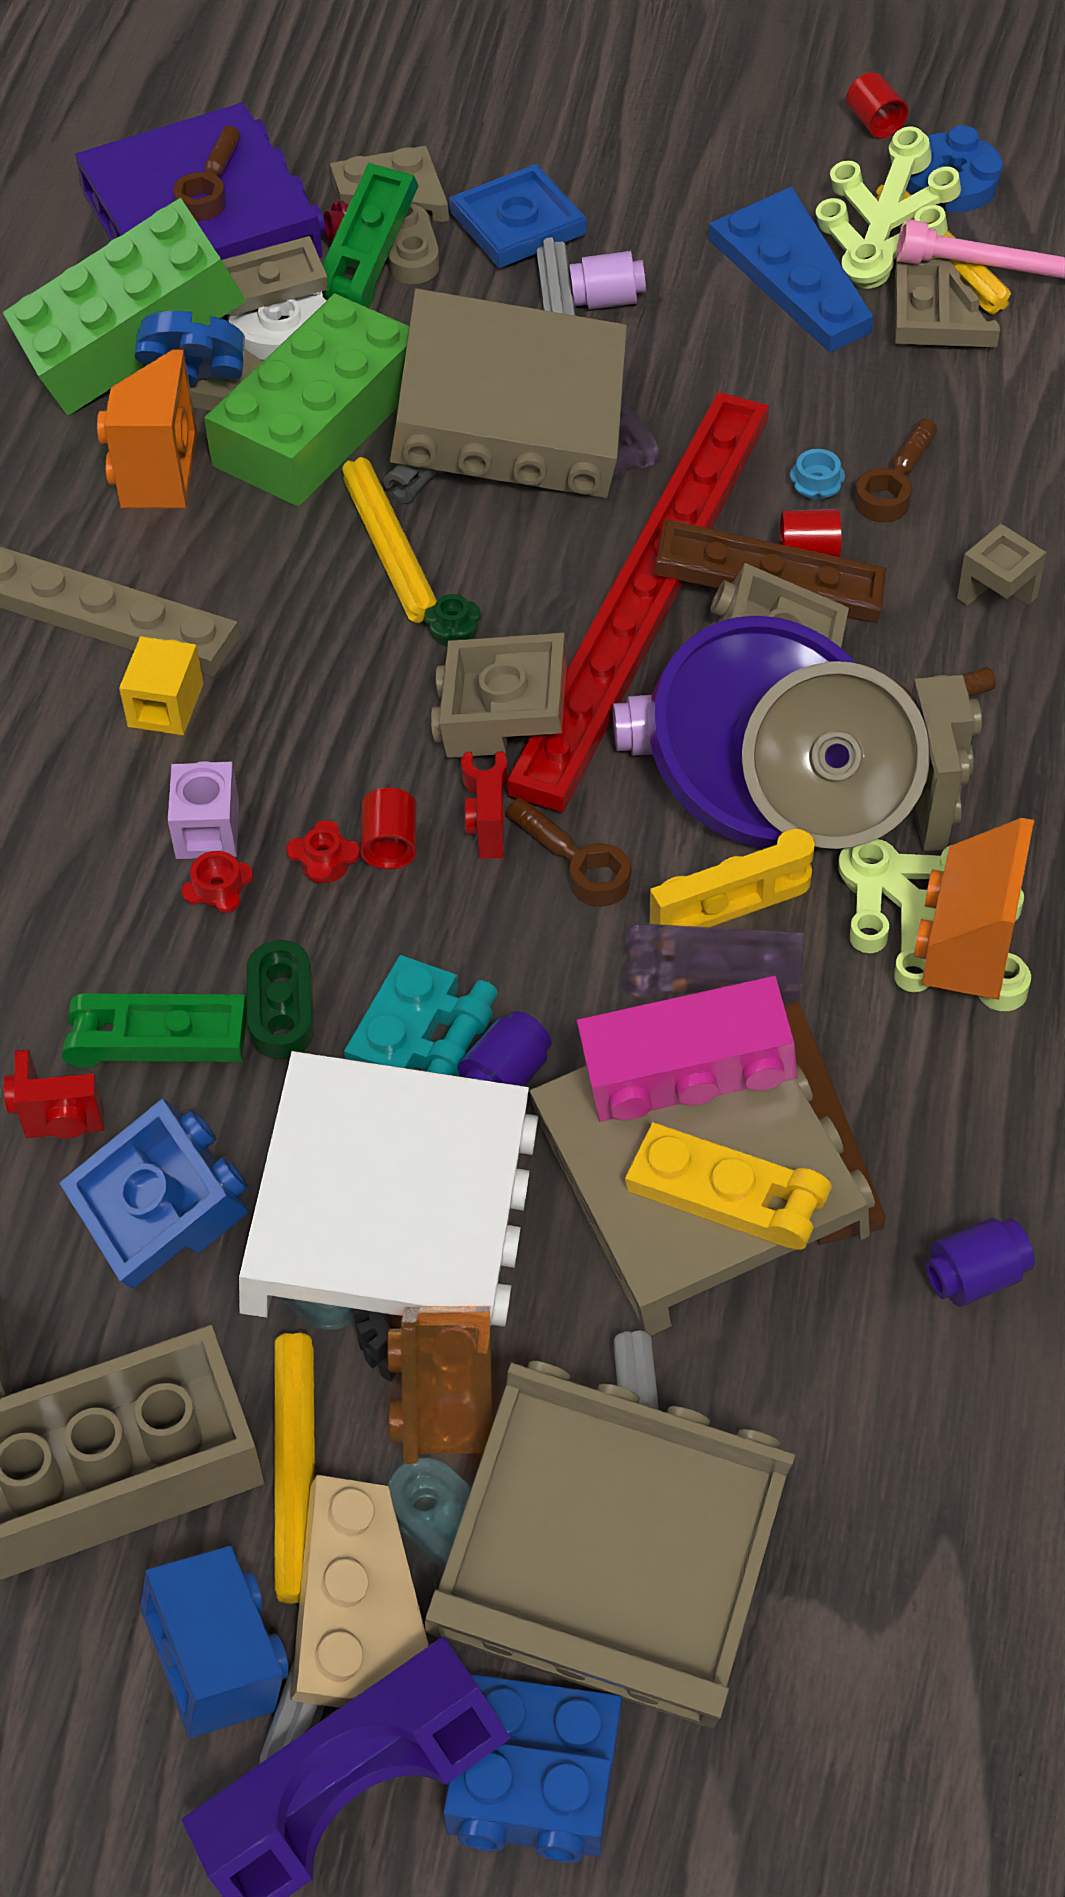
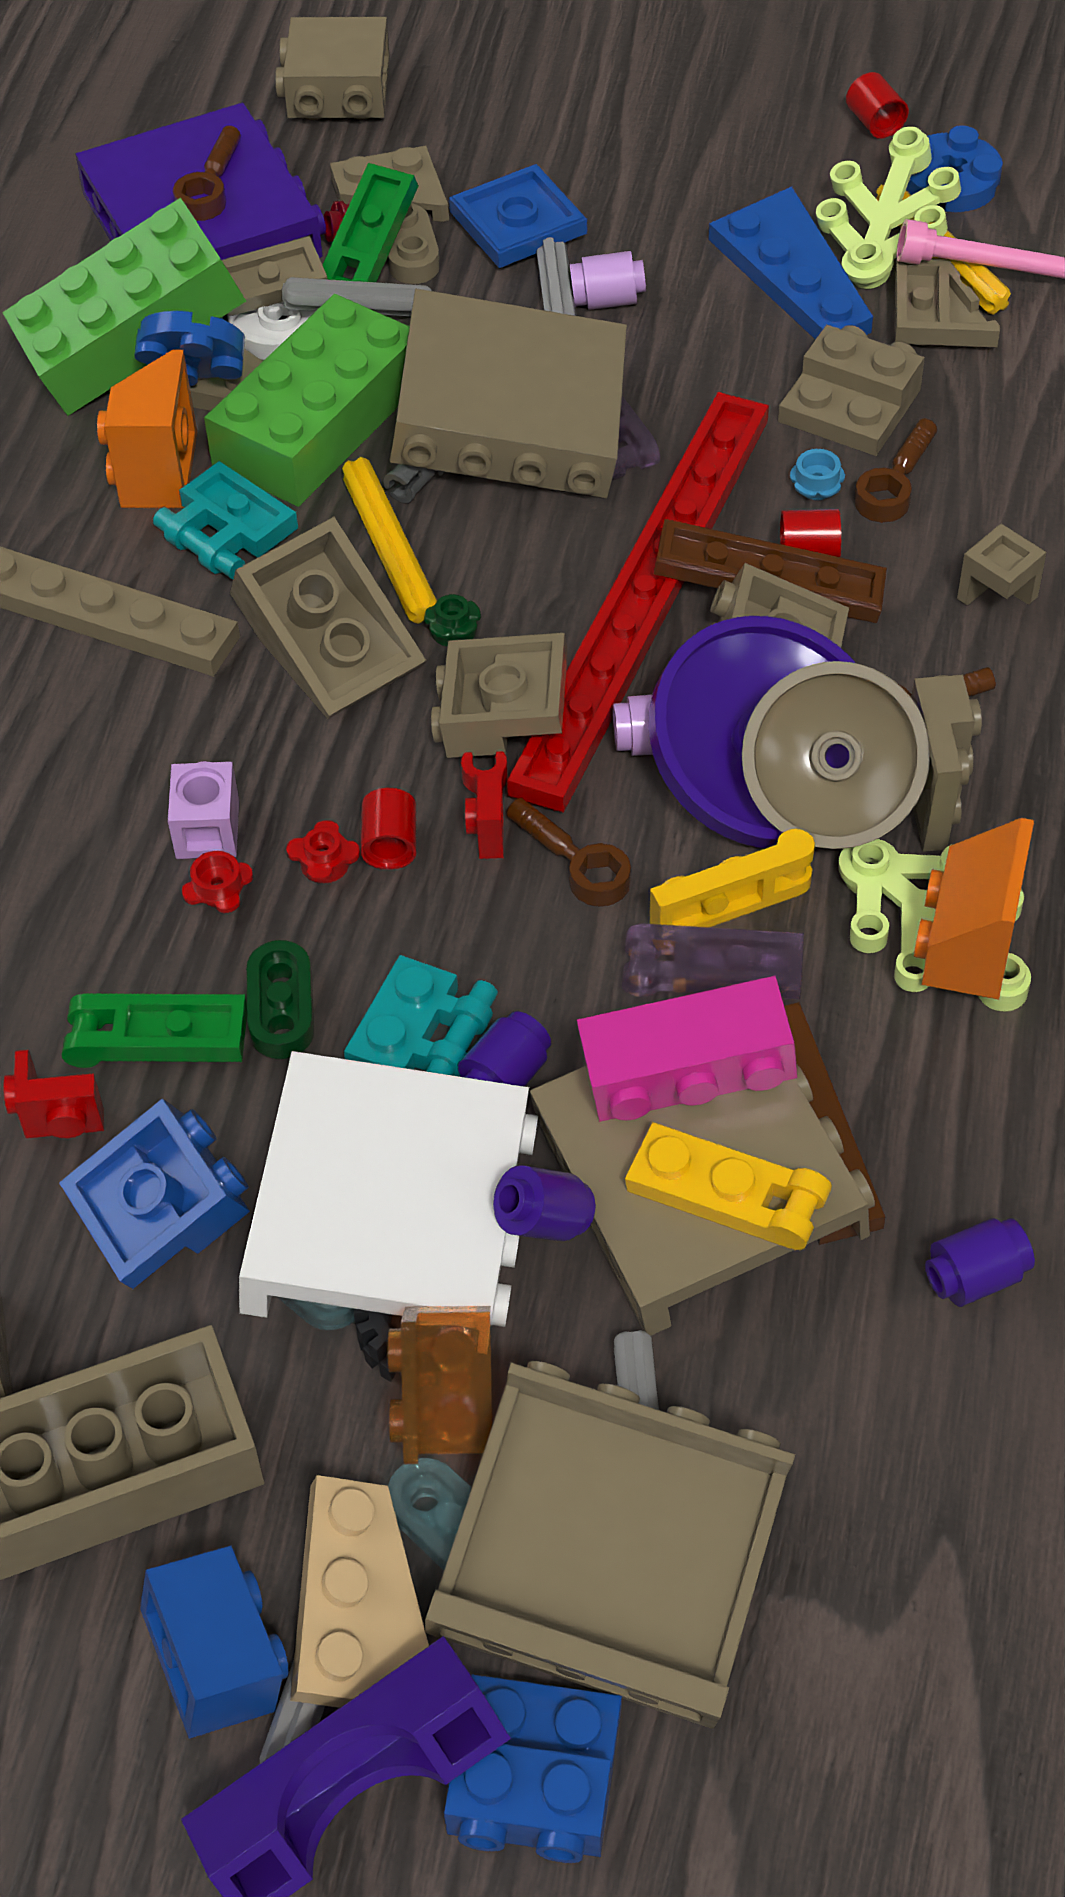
yellow brick [119,636,204,736] -> none
yellow axle [275,1332,315,1604] -> none
none -> teal plate [153,461,298,579]
none -> dark tan slope [230,517,427,719]
none -> dark tan brick [276,17,390,120]
none -> light grey axle [282,277,432,316]
none -> dark purple brick [493,1165,596,1241]
none -> dark tan plate [778,324,925,456]

